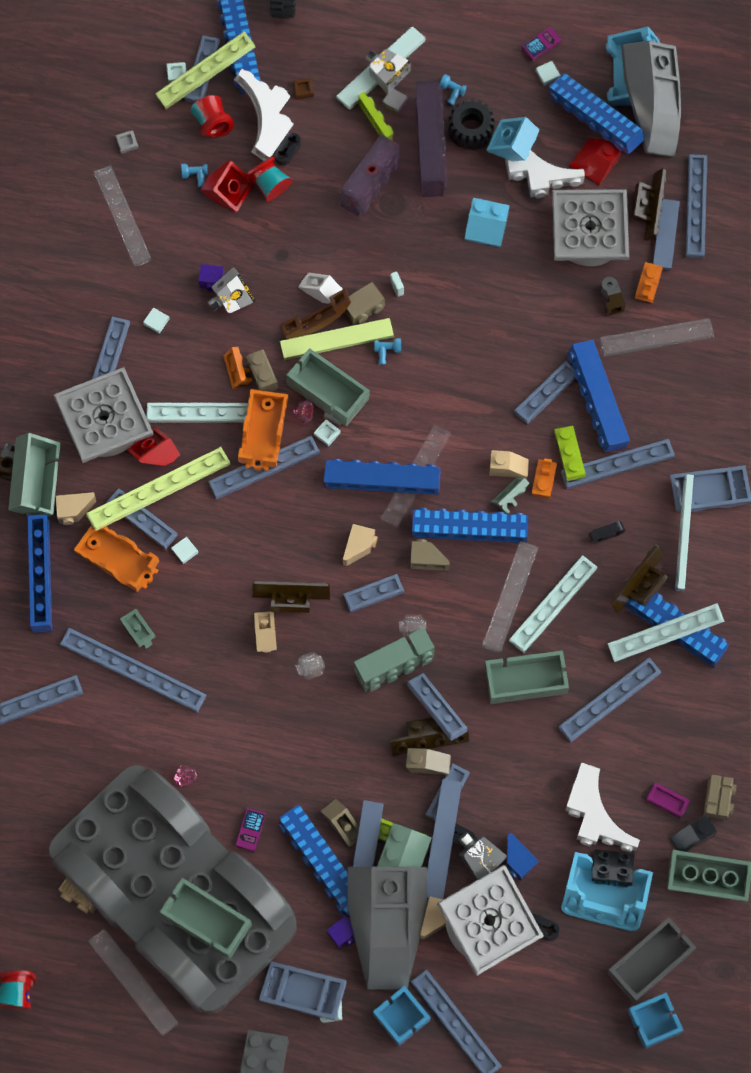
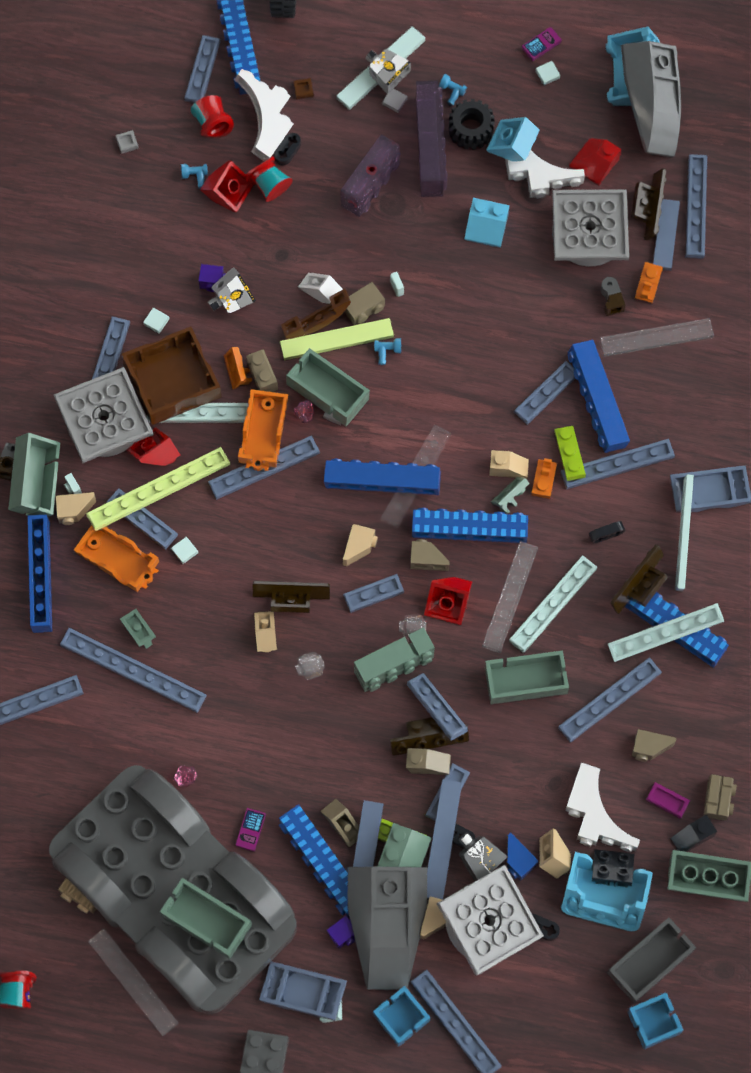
clear tile [94,165,152,267] -> none
yellowish green tile [156,31,255,109] -> none
light aqua tile [167,62,186,83] -> none
light aqua tile [314,420,340,447] -> none
lime plate [358,92,394,146] -> none
blue brick [549,73,644,154] -> none
none -> light aqua plate [64,473,82,494]
none -> reddish brown tile [122,326,222,425]
none -> red slope [424,577,472,625]
none -> tan slope [540,828,571,878]
none -> dark tan slope [632,729,676,762]

